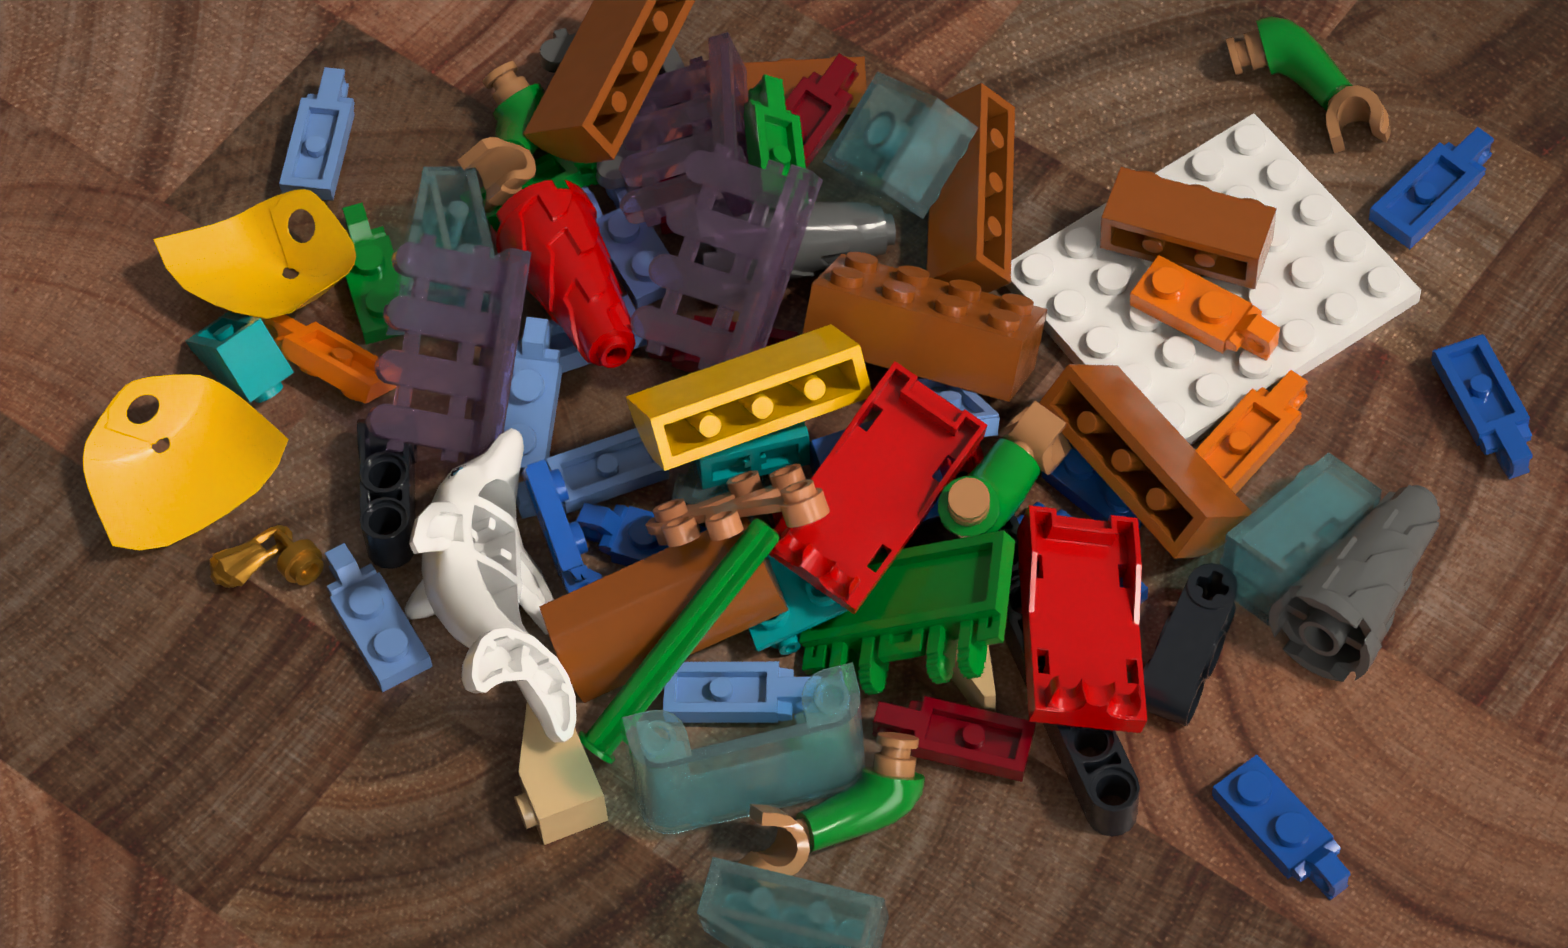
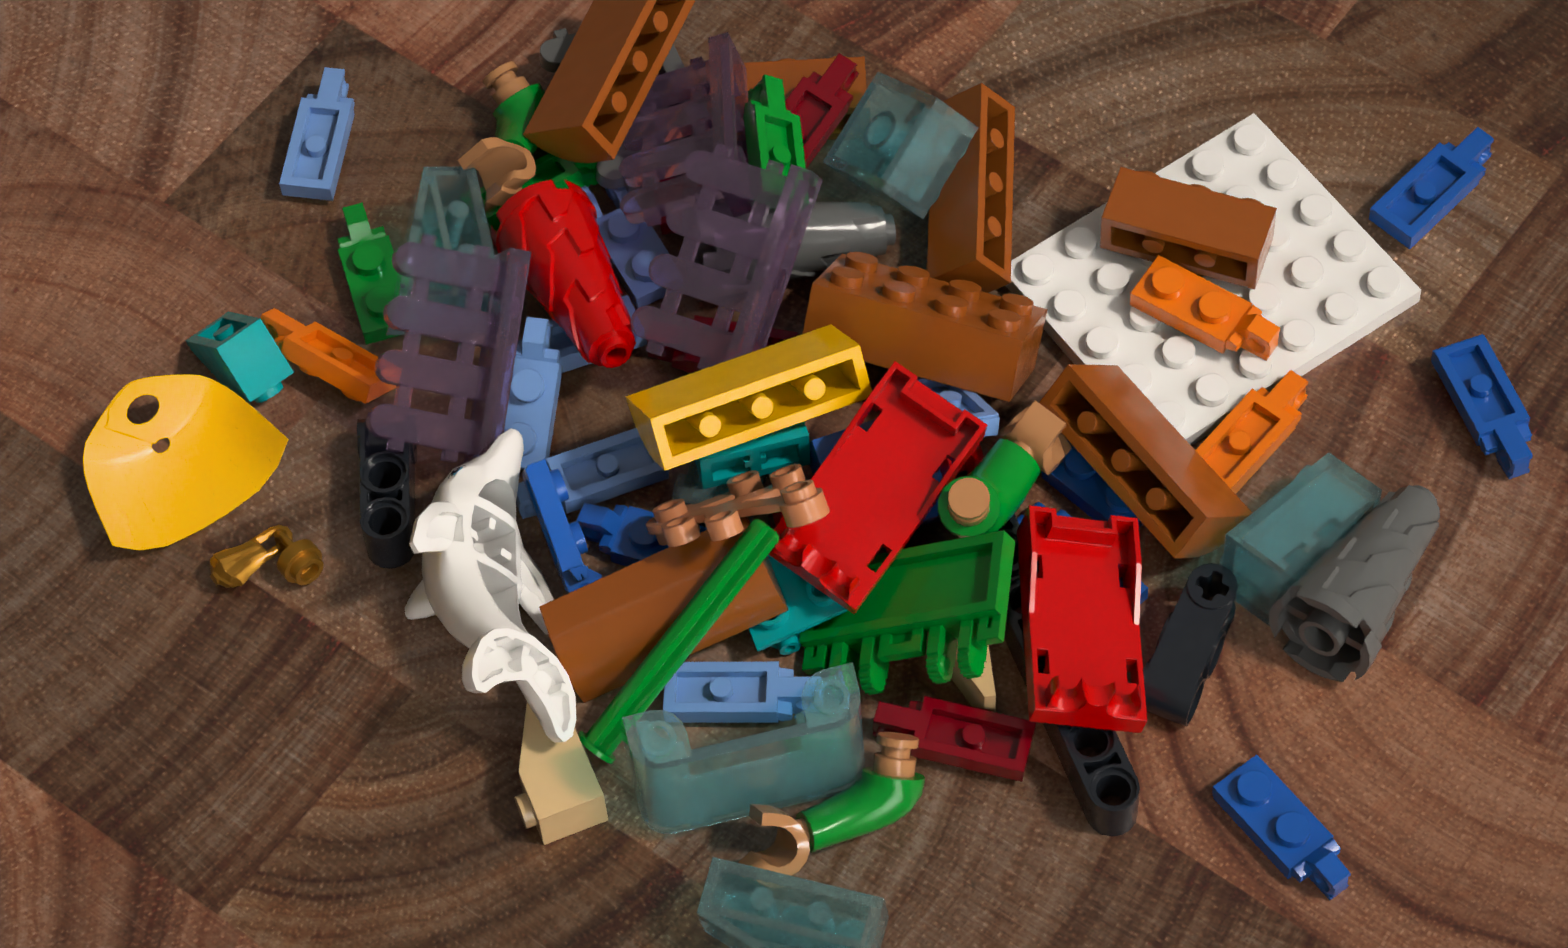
yellow piece [153,189,356,319] -> none
medium blue hinge [325,543,433,692] -> none
piece [1226,16,1391,153] -> none

